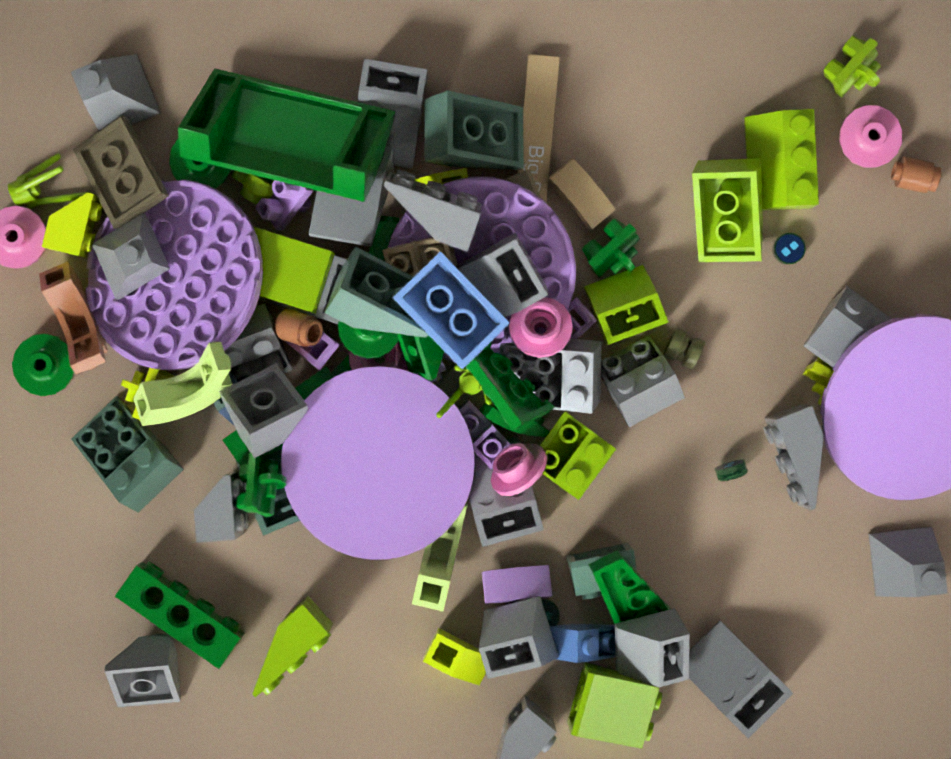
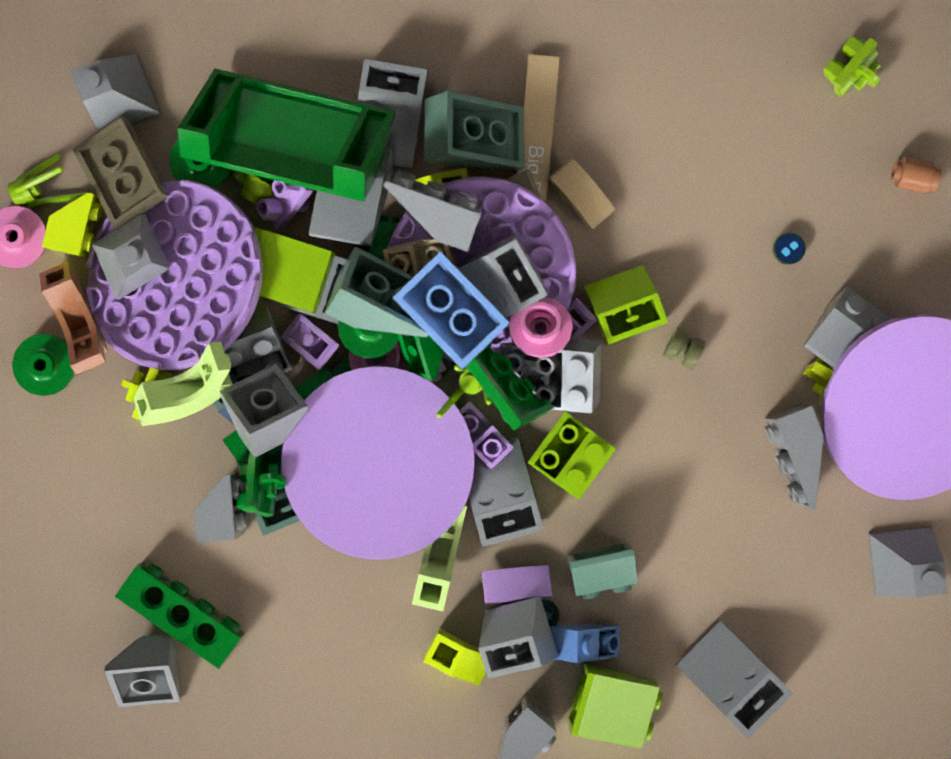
sand green slope [71,396,184,513] -> none
lime slope [252,596,333,698] -> none
nougat brick [275,309,323,347] -> none
green slope [479,401,550,437] -> none
bright pink piece [490,443,548,496] -> none
green hips [582,218,640,278] -> none
green wing [588,550,671,624] -> none
light grey slope [601,335,685,427] -> none
light grey slope [615,608,690,687] -> none
lime slope [692,158,763,262] -> none
clear green tile [714,459,748,481] -> none
lime slope [744,109,819,211] -> none
bright pink piece [839,105,902,168] -> none

